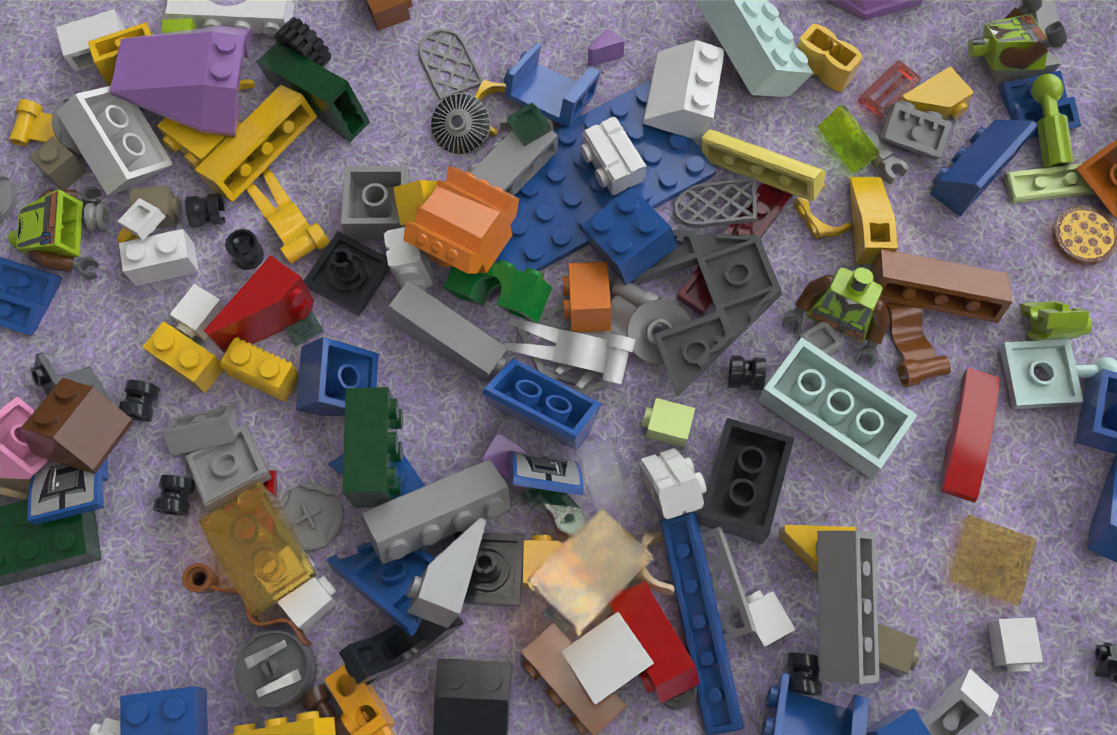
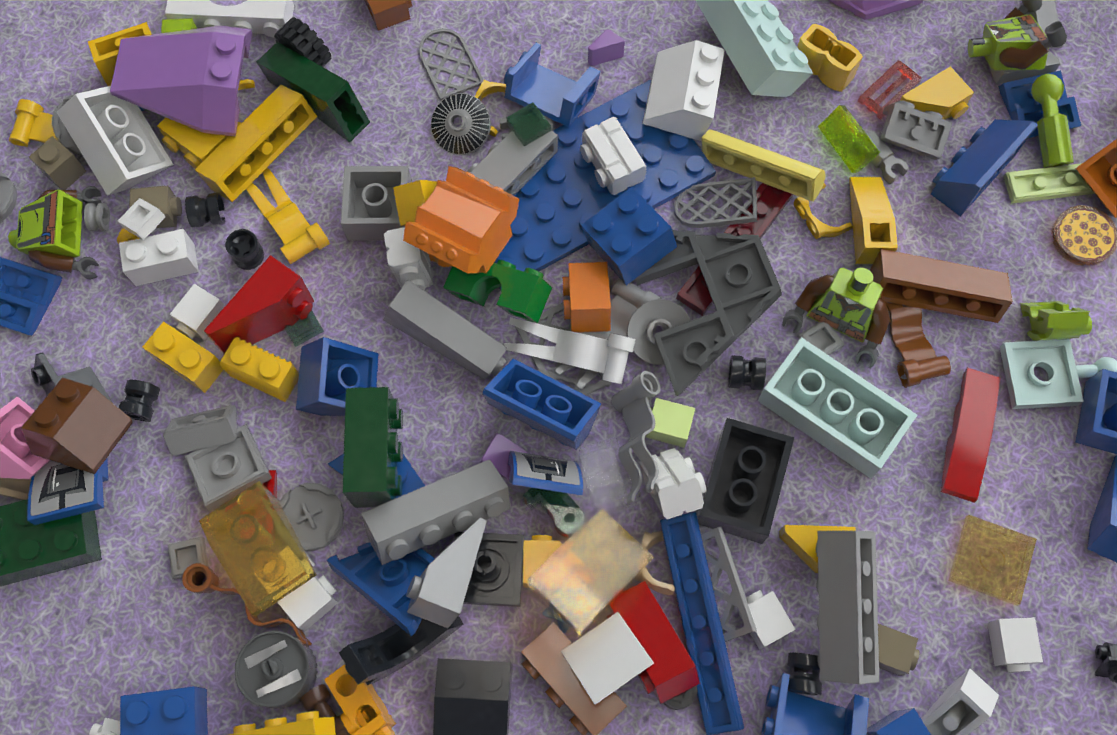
white brick [56,9,125,72] -> none
black wheel [153,475,195,516] -> none
black plate [304,231,390,316] -> none
none -> light grey tile [168,536,209,580]
none -> light grey flag [611,371,660,504]

